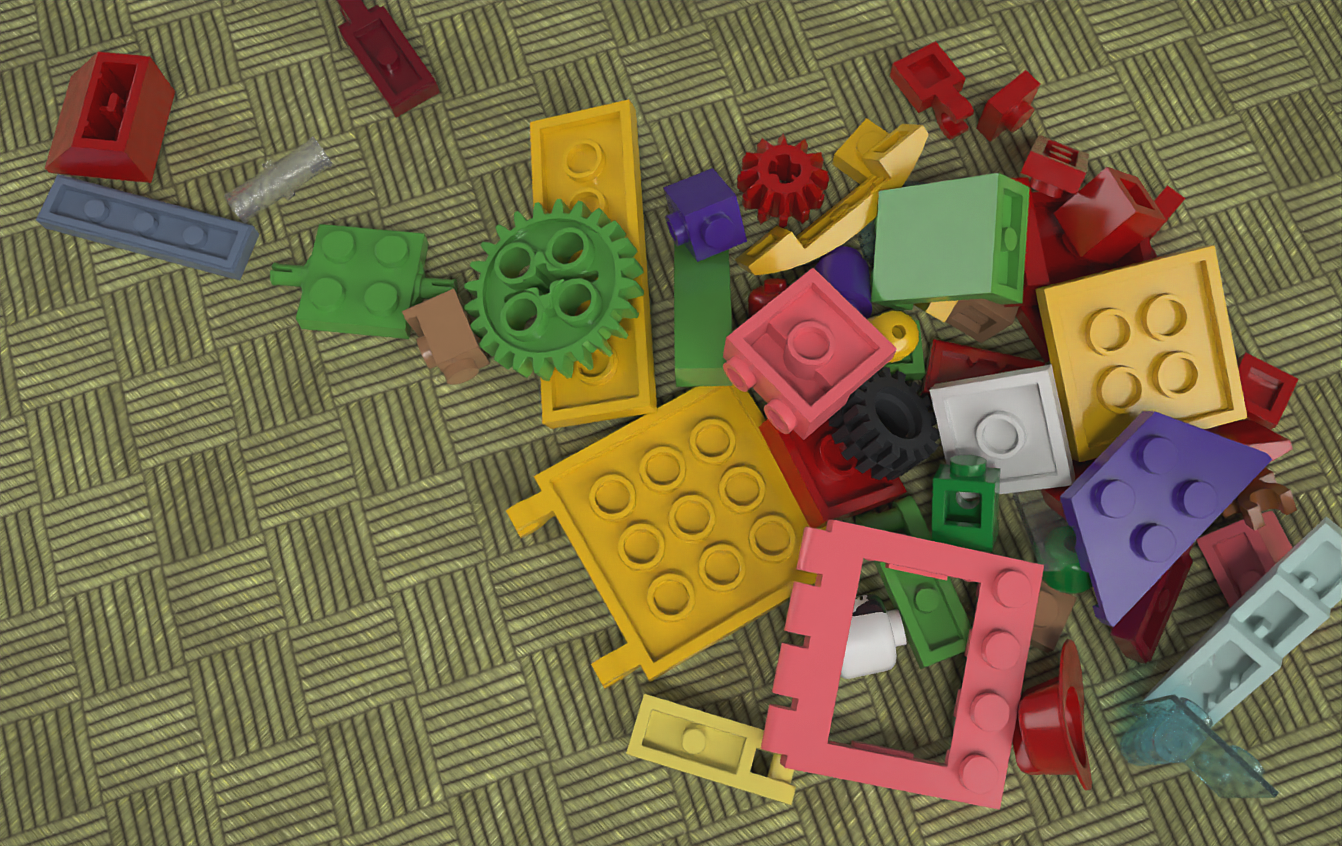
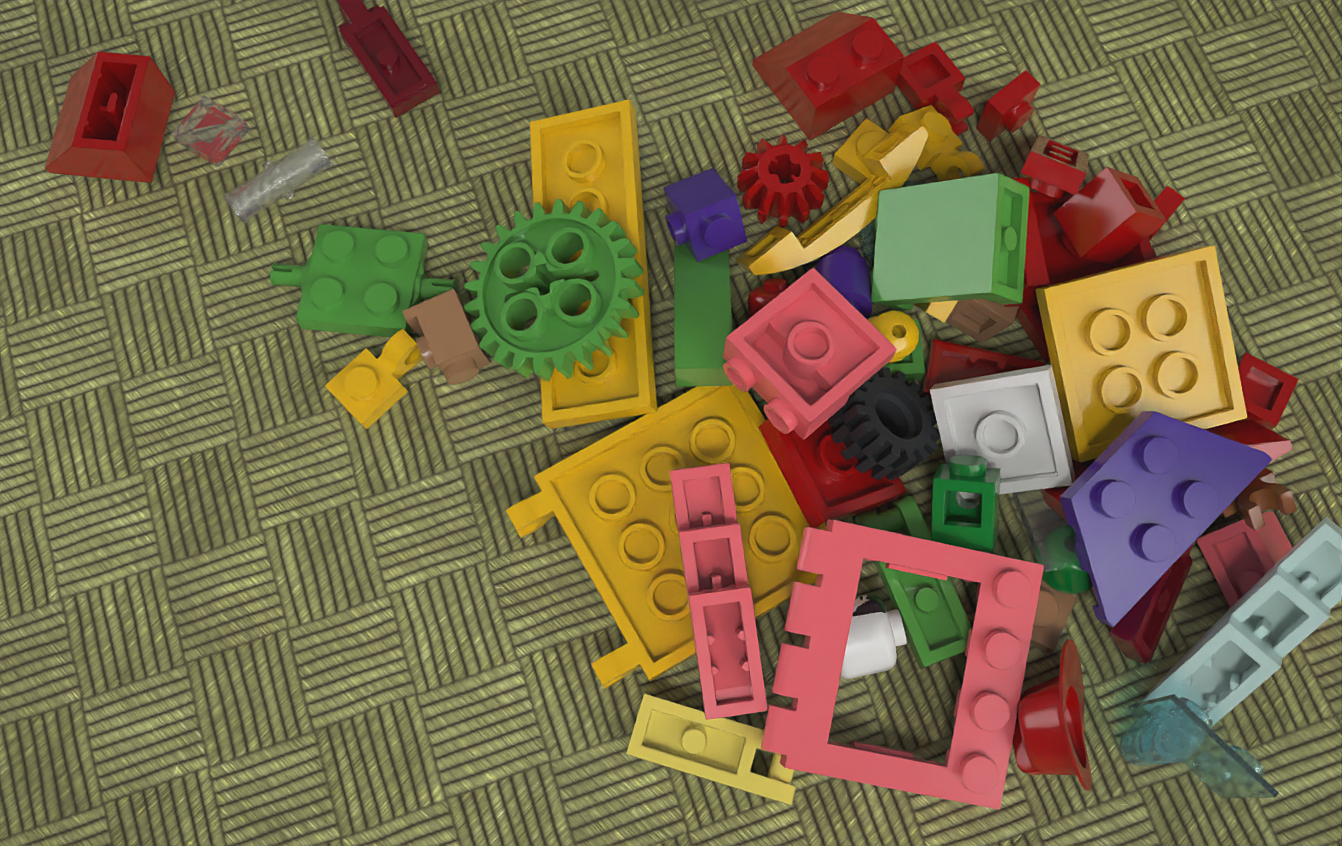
sand blue tile [36,174,259,281] -> none
none -> clear tile [171,95,250,168]
none -> yellow plate [325,329,423,429]
none -> coral slope [669,462,768,720]
none -> red slope [752,11,904,141]
none -> yellow plate [888,105,984,182]

